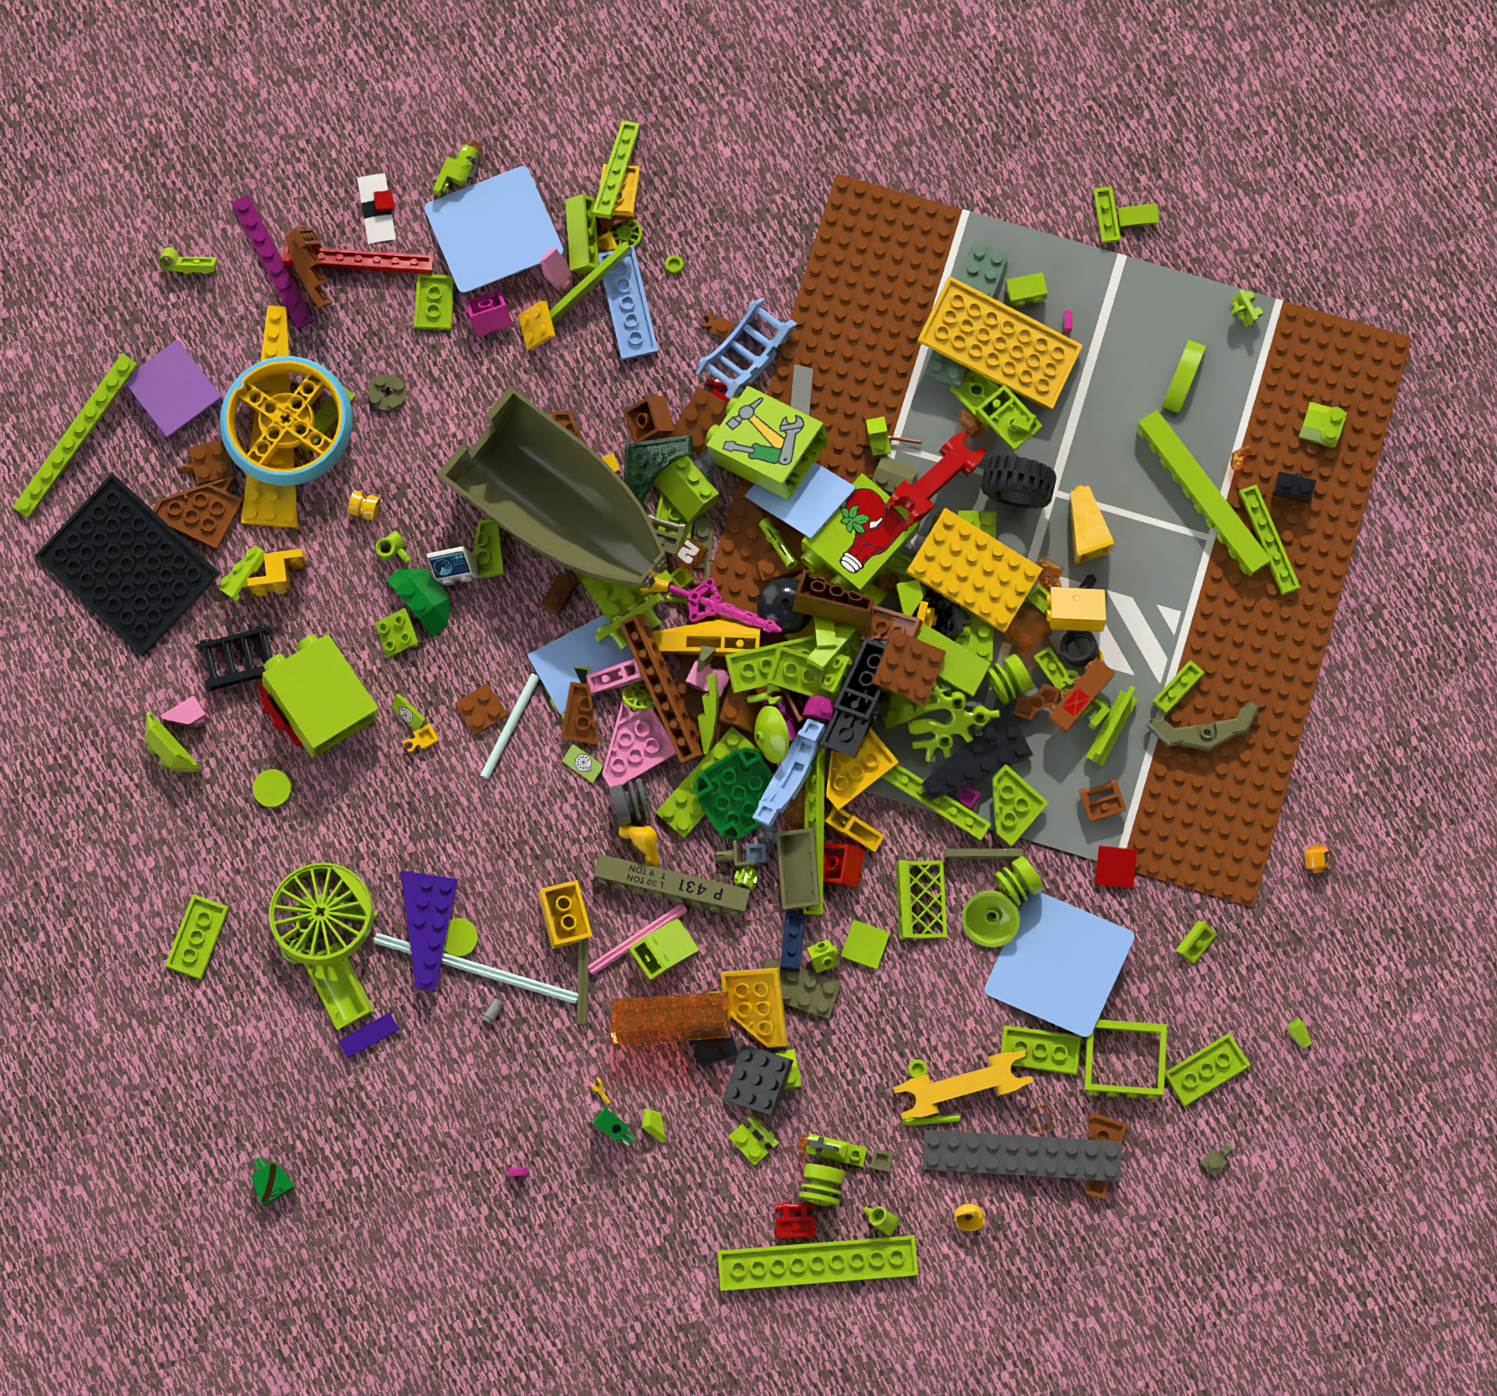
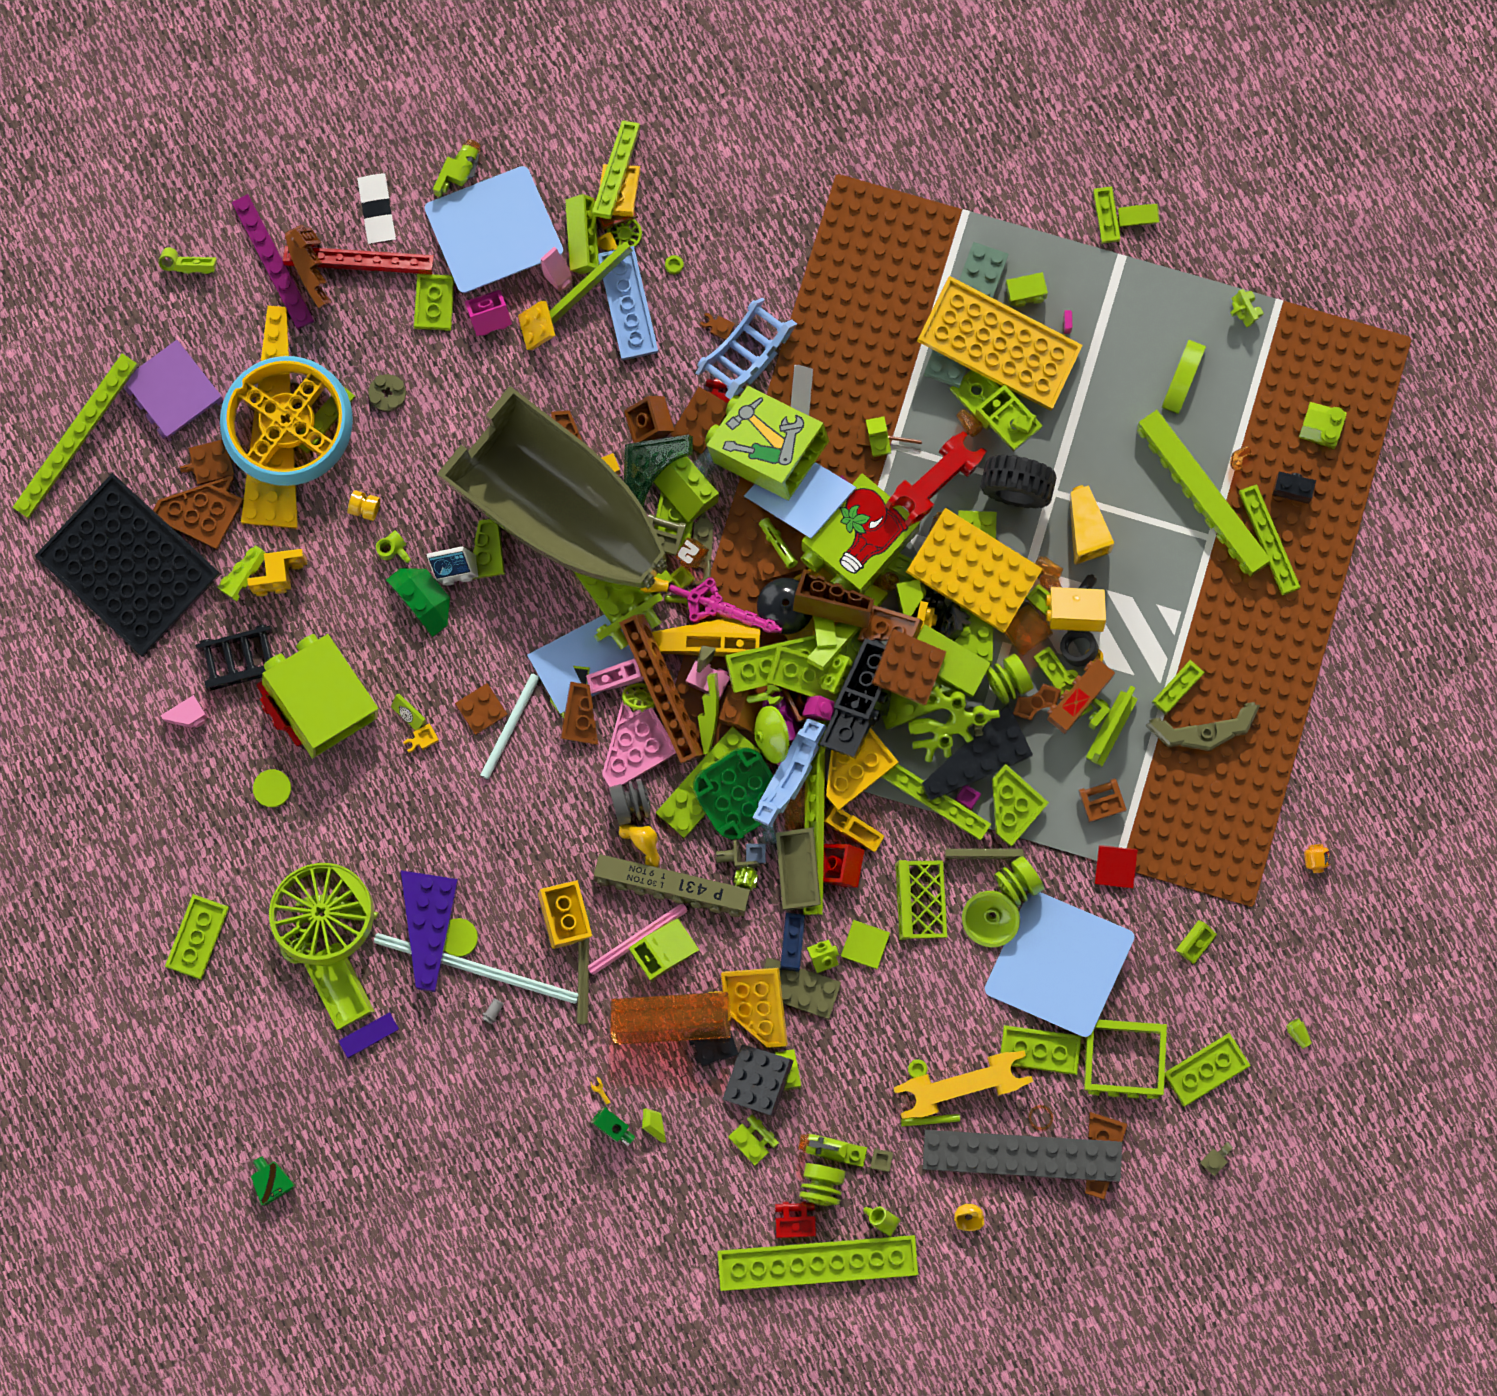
lime wedge [145,711,203,772] -> none
red tile [373,190,395,211] -> none
lime hinge [375,608,419,658] -> none
dark pink tile [508,1167,528,1176] -> none
reddish brown brick [541,572,577,618] -> none
lime slope [562,744,604,783] -> none
olive slope [872,455,918,497] -> none

